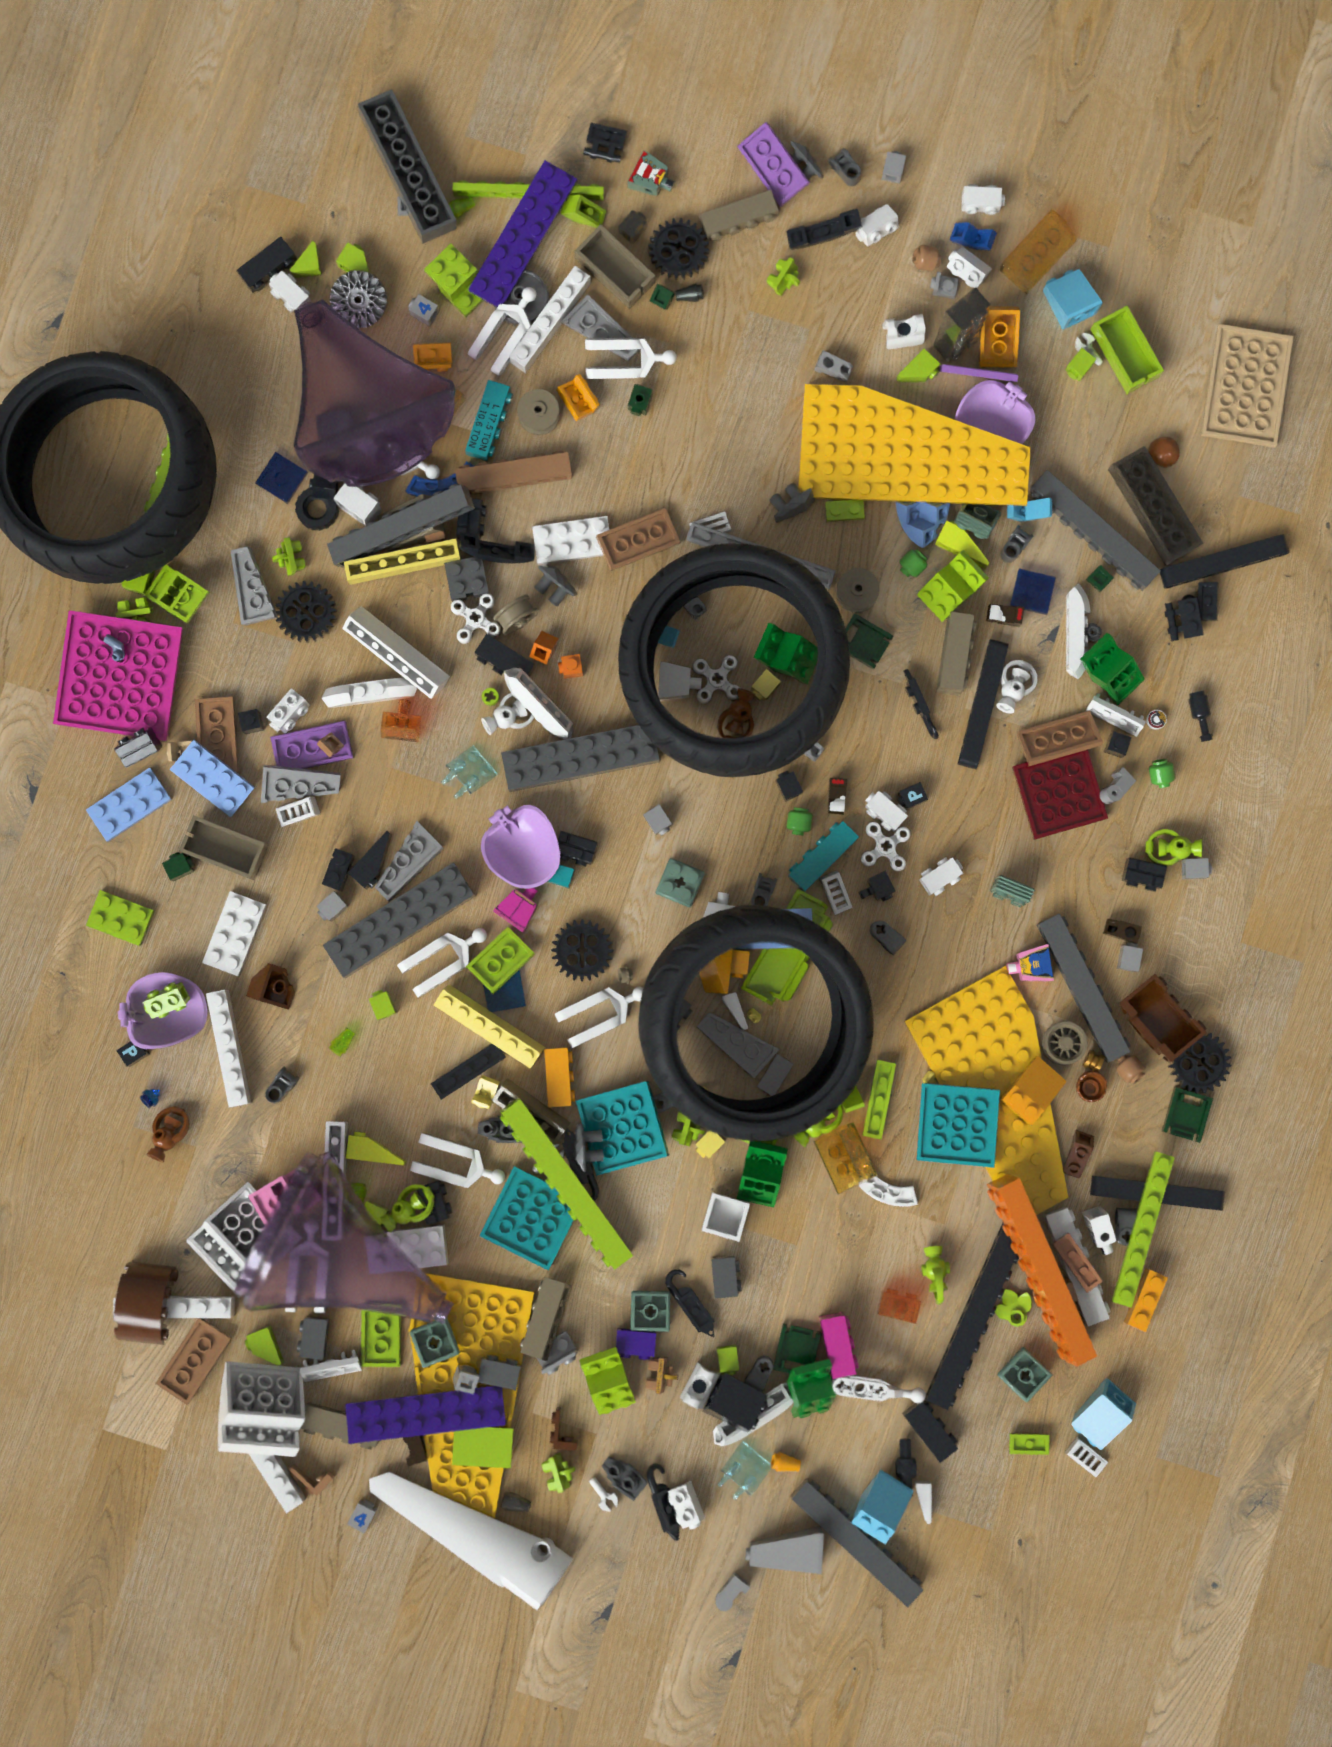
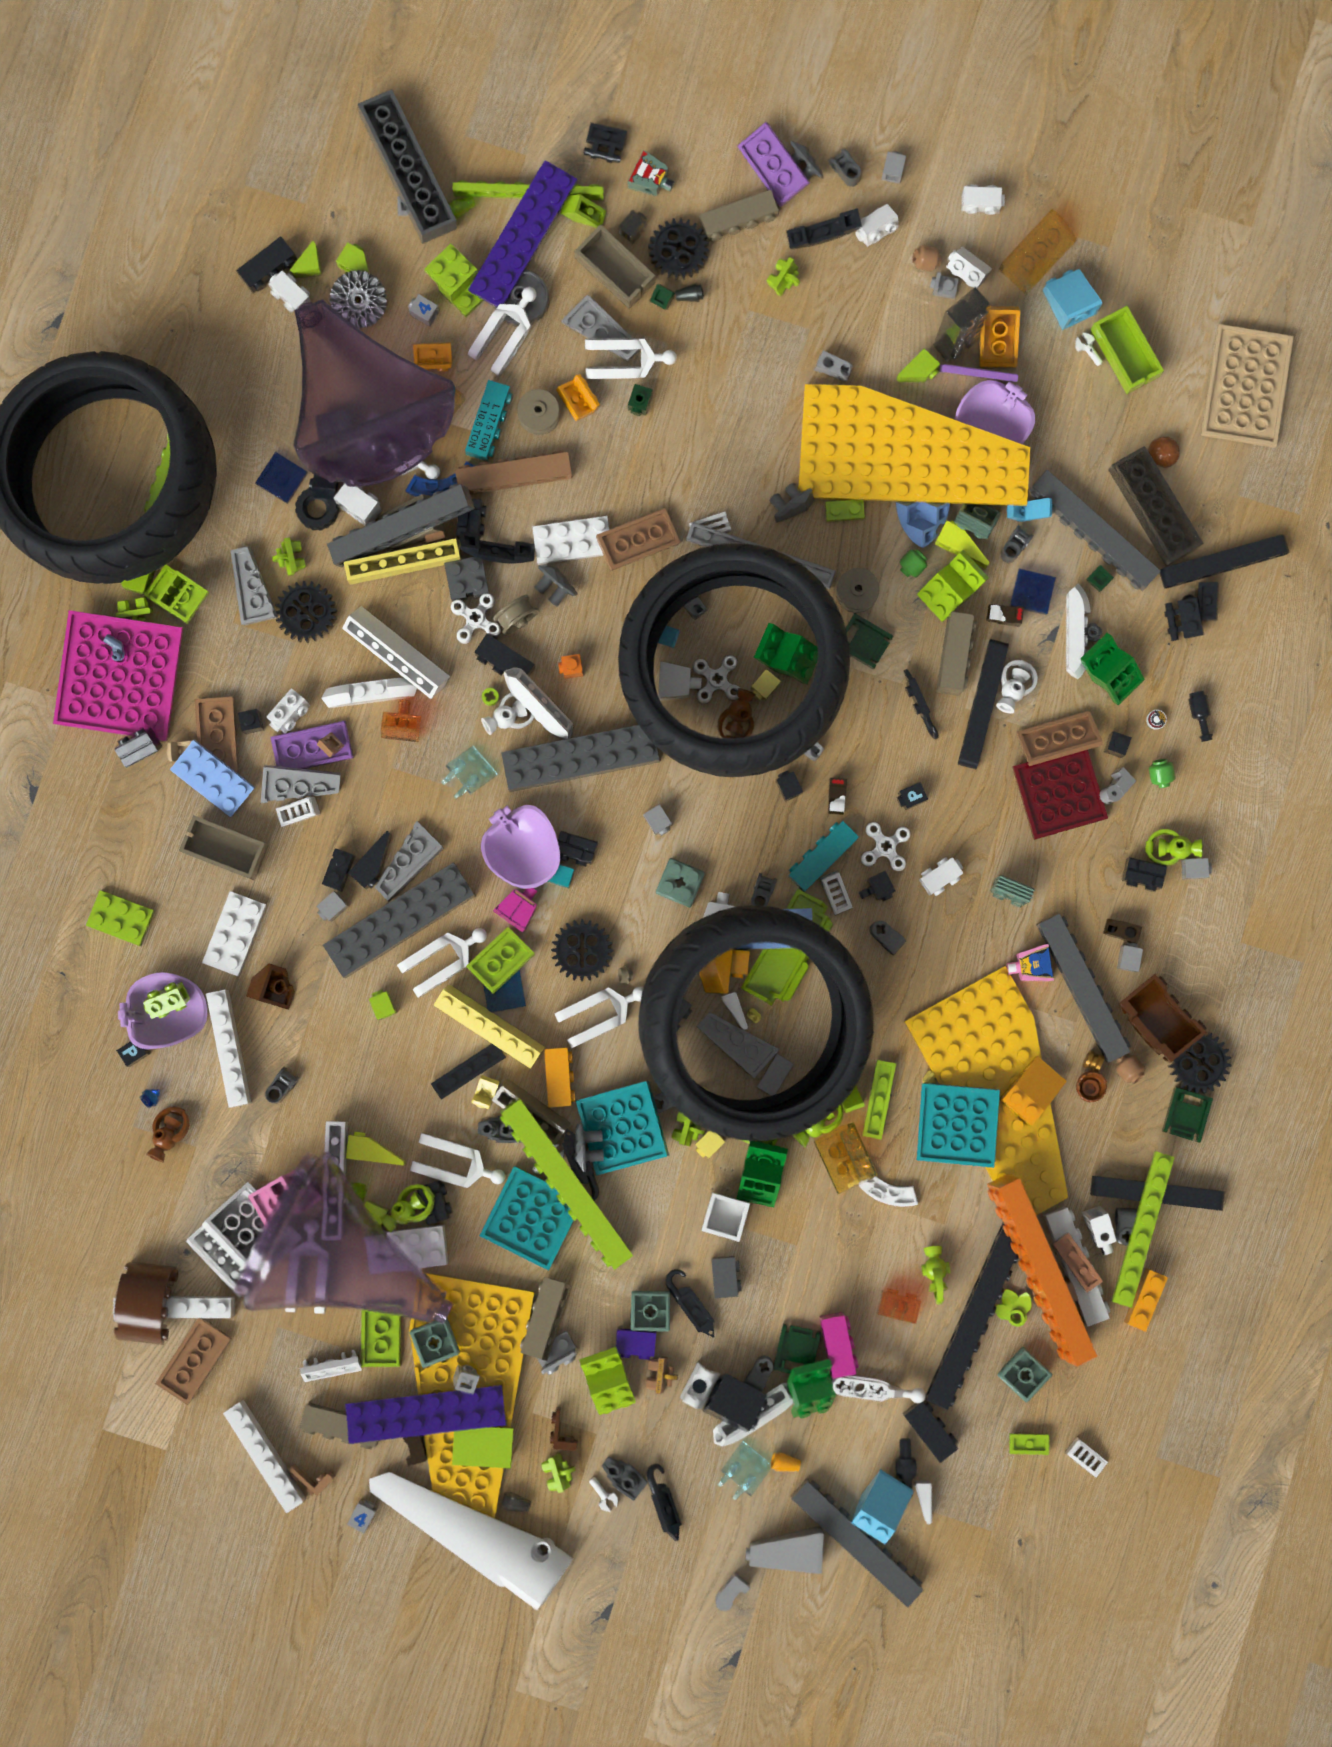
light blue plate [86,767,172,842] -> none
dark green brick [162,852,195,882] -> none
white slope [218,1361,305,1457] -> none
lime slope [245,1326,284,1365] -> none
dark grey brick [297,1316,330,1360] -> none
clear neon green cone [328,1027,355,1057] -> none
dark grey brick [478,1354,522,1390] -> none
white brick [509,266,591,373] -> none
orange brick [529,631,559,665] -> none
white brick [668,1481,705,1530] -> none
lime brick [717,1345,740,1375] -> none
bright green head [786,807,813,836] -> none
white brick [865,791,908,832] -> none
white piece [882,314,926,350] -> none
blue slope [950,223,997,250] -> none
dark tan wheel [1042,1021,1087,1065] -> none
reddish brown bracket [1063,1130,1094,1178] -> none
lime brick [1065,348,1096,381] -> none
slope [1071,1378,1136,1450] -> none
white plate [1086,693,1146,737] -> none

